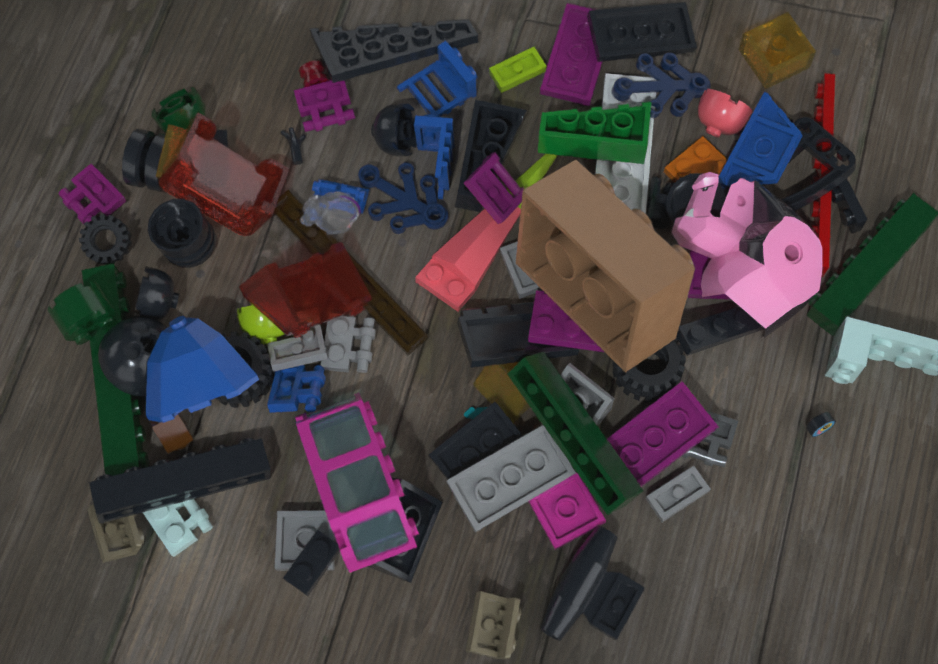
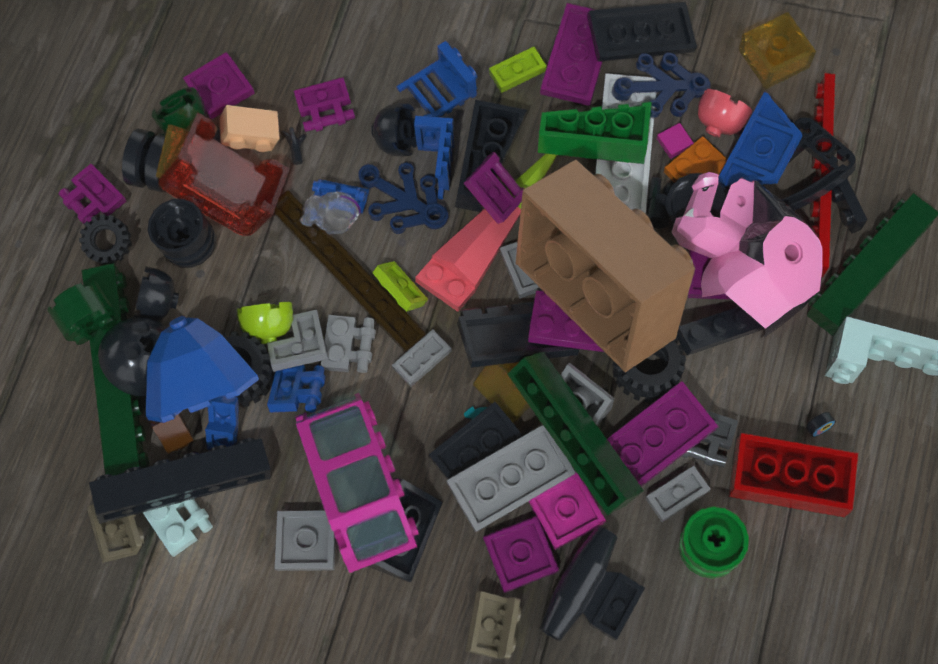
clear red windscreen [239,242,372,338] -> none
black plate [283,530,340,596] -> none
dark red wheel [299,61,329,88] -> none
black wing [310,19,478,83] -> none
none -> magenta plate [183,52,255,120]
none -> blue slope [205,396,239,450]
none -> light nougat brick [219,105,279,152]
none -> lime plate [373,261,428,312]
none -> light grey plate [392,329,452,387]
none -> magenta plate [483,516,559,593]
none -> dark pink tile [657,123,694,159]
none -> green wheel [678,507,749,579]
none -> red brick [729,433,858,518]

